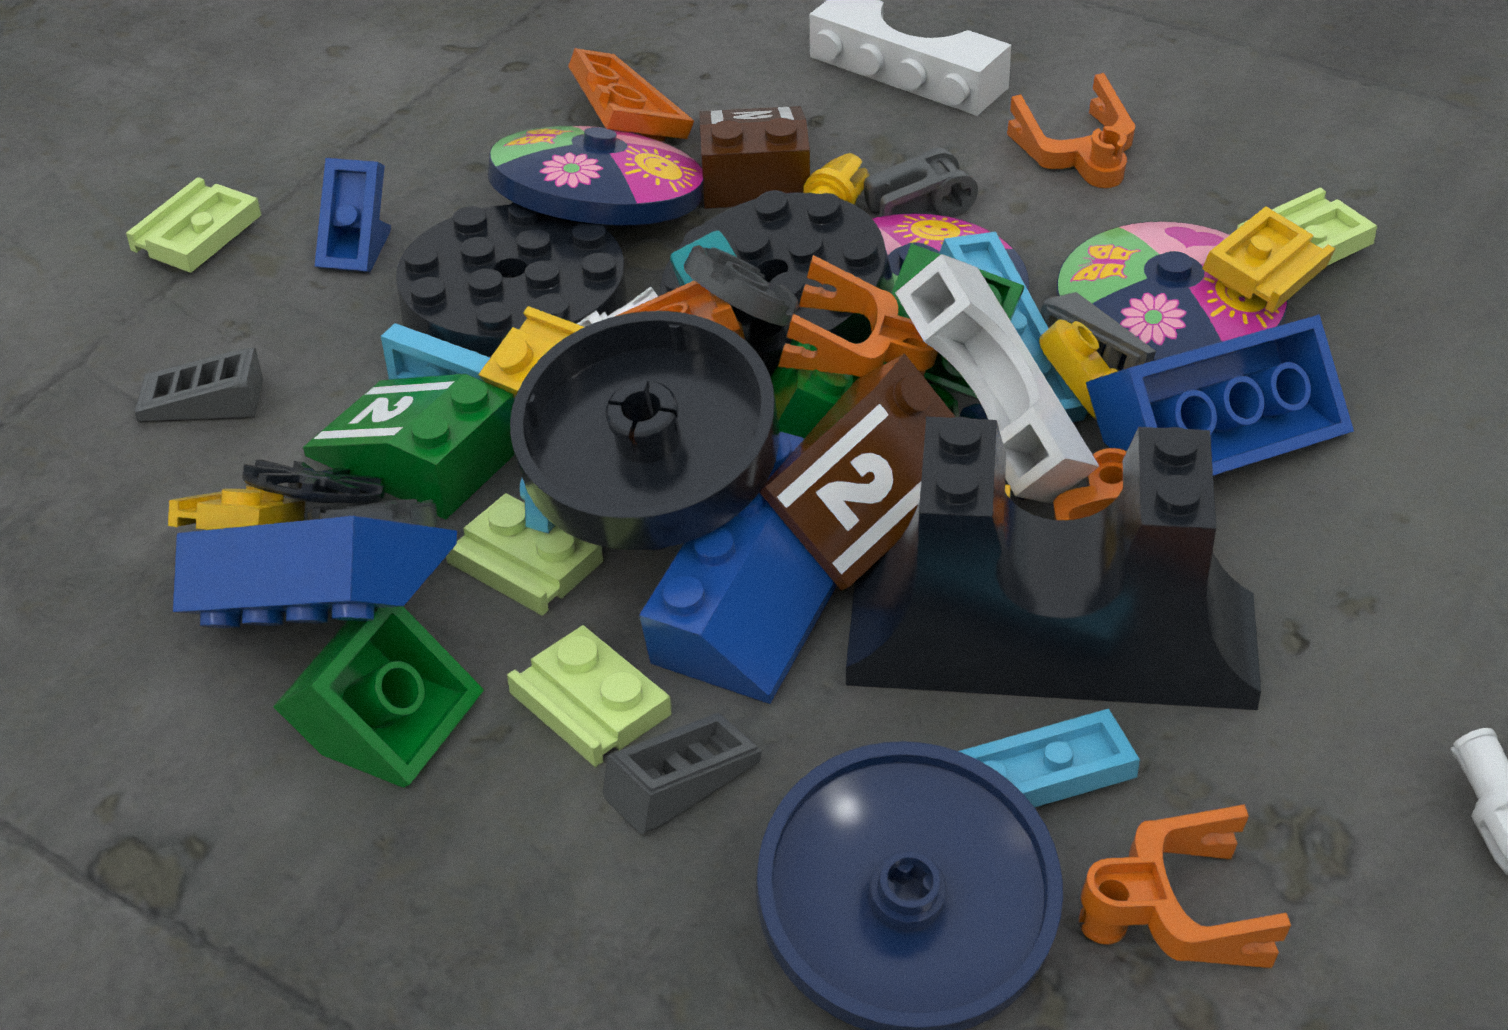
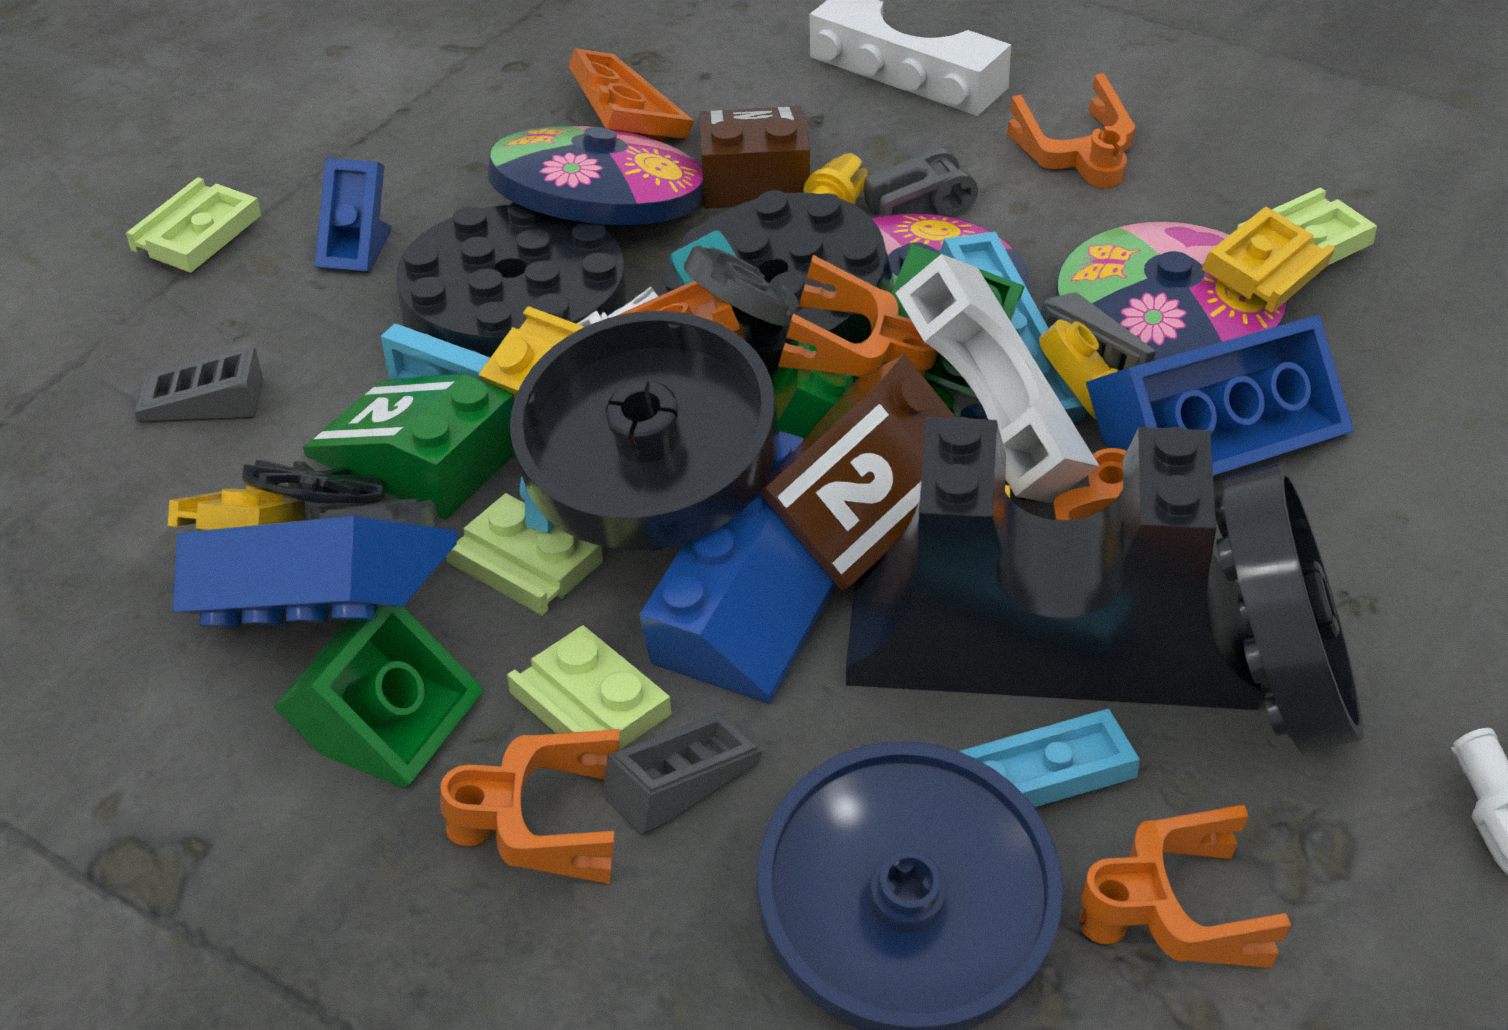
none -> orange piece [440,729,620,884]
none -> black piece [1214,462,1363,754]

